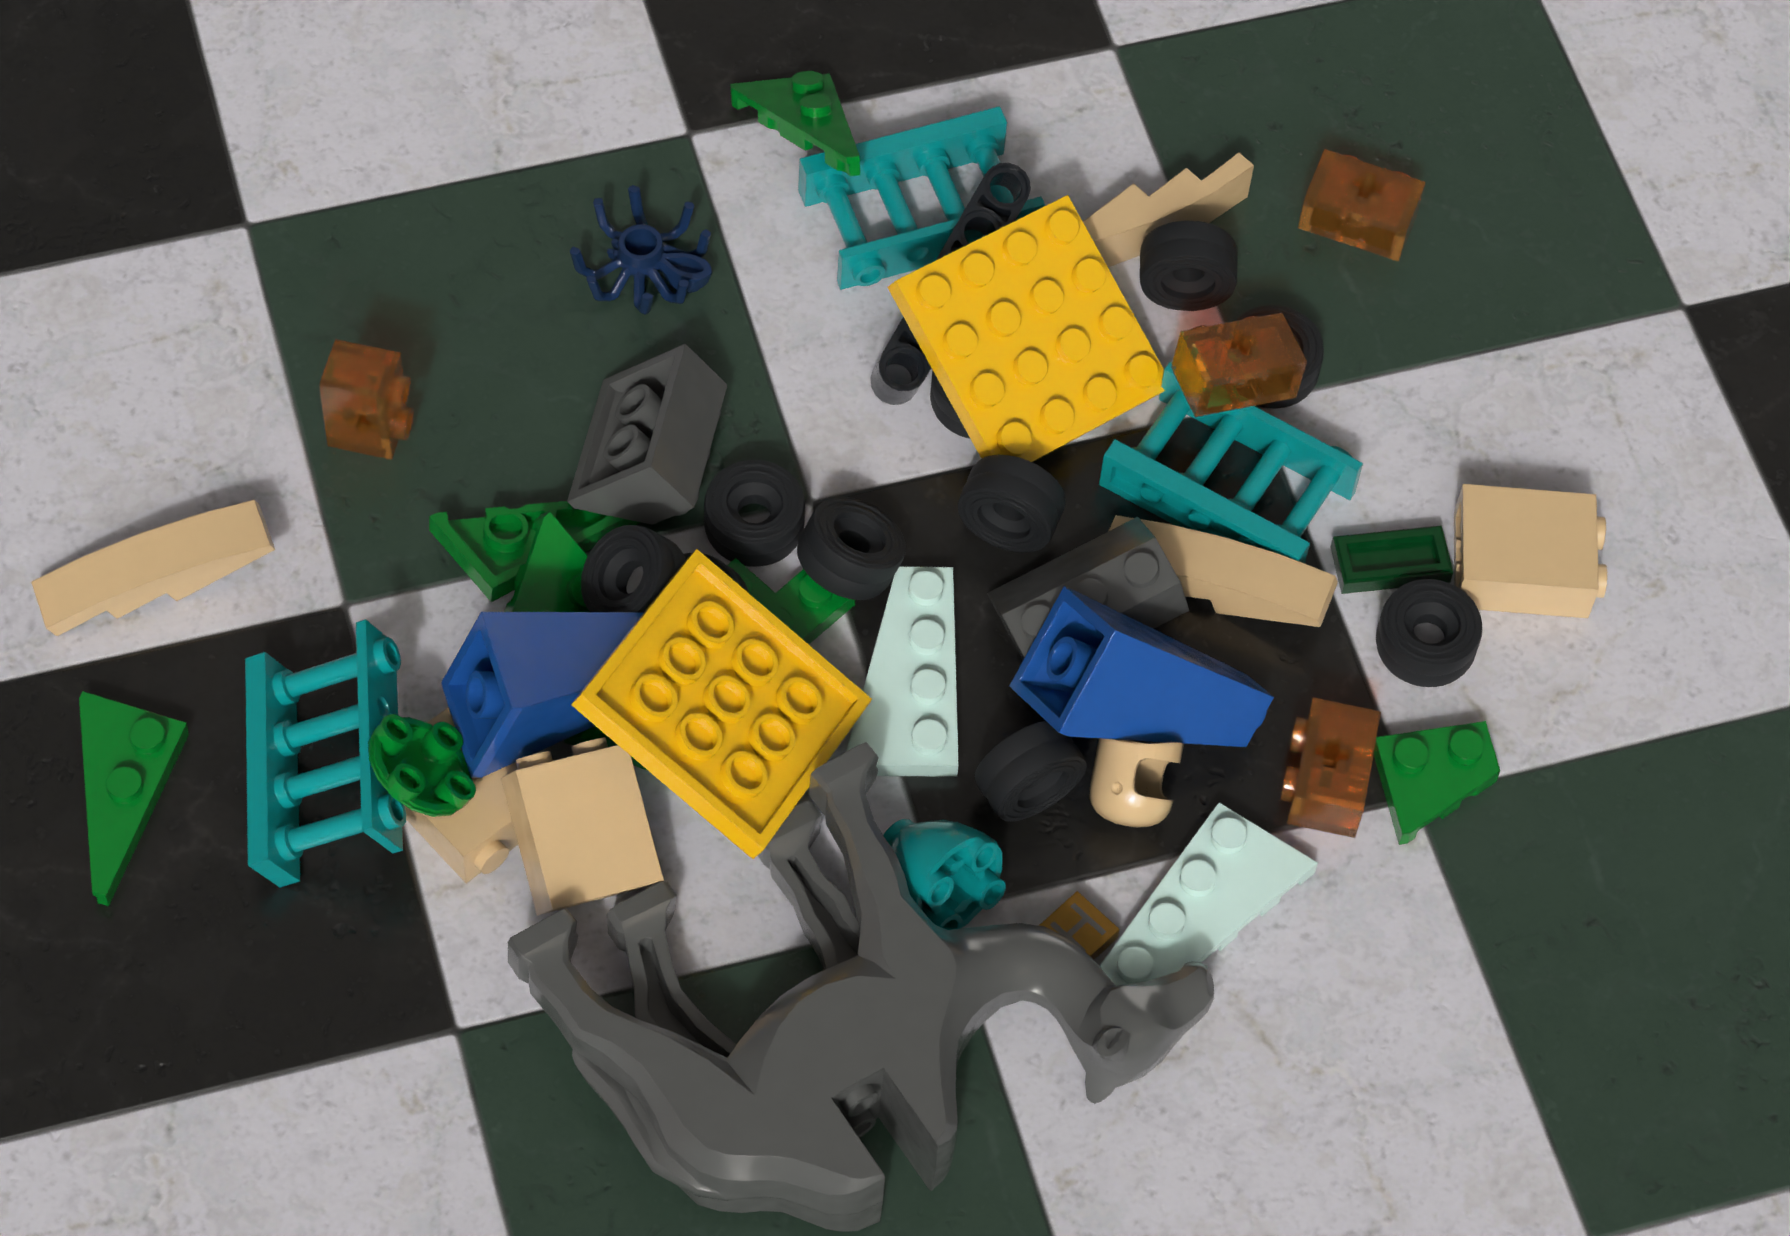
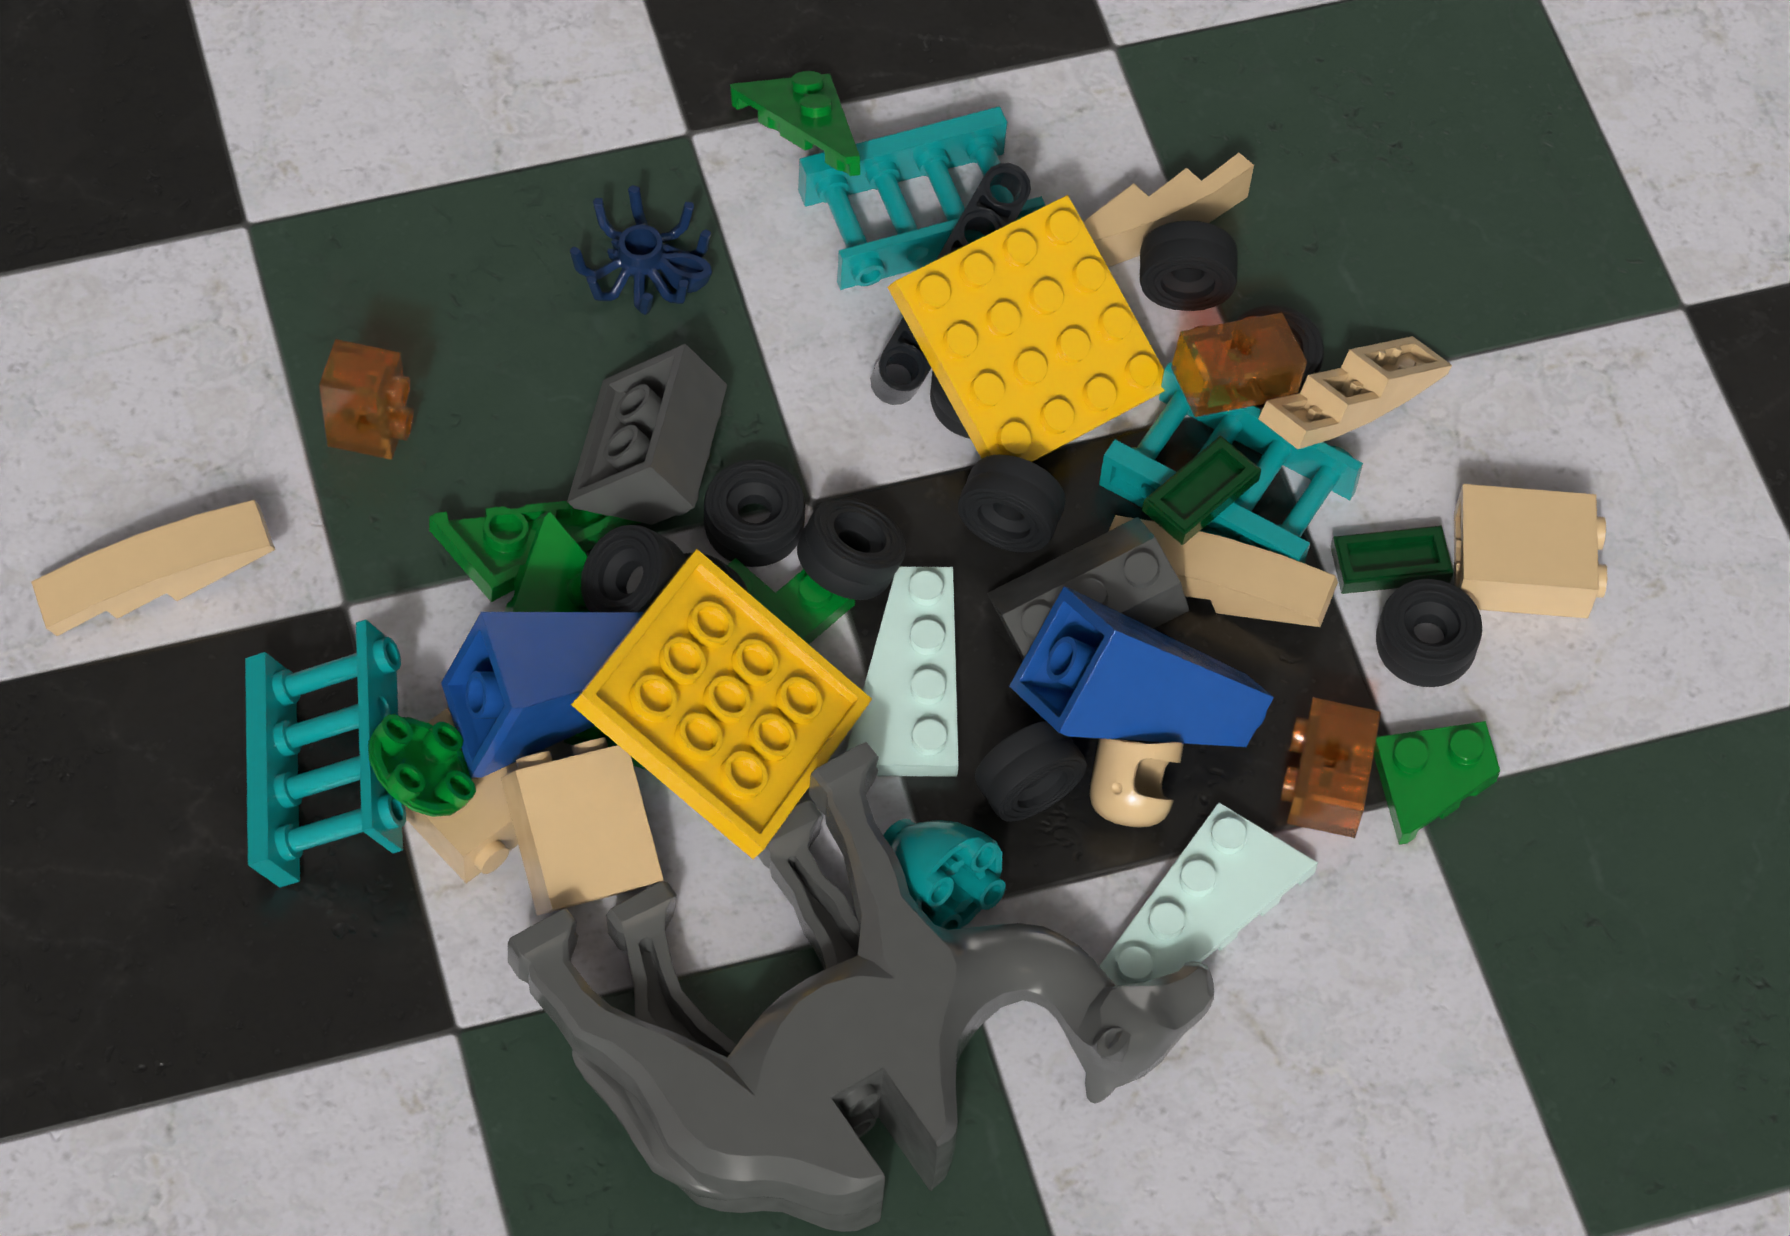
green wing [79,691,189,906] -> none
pearl gold tile [1038,891,1120,960] -> none
clear orange brick [1298,149,1426,261] -> none
none -> dark green tile [1142,435,1261,545]
none -> tan slope [1258,336,1452,449]

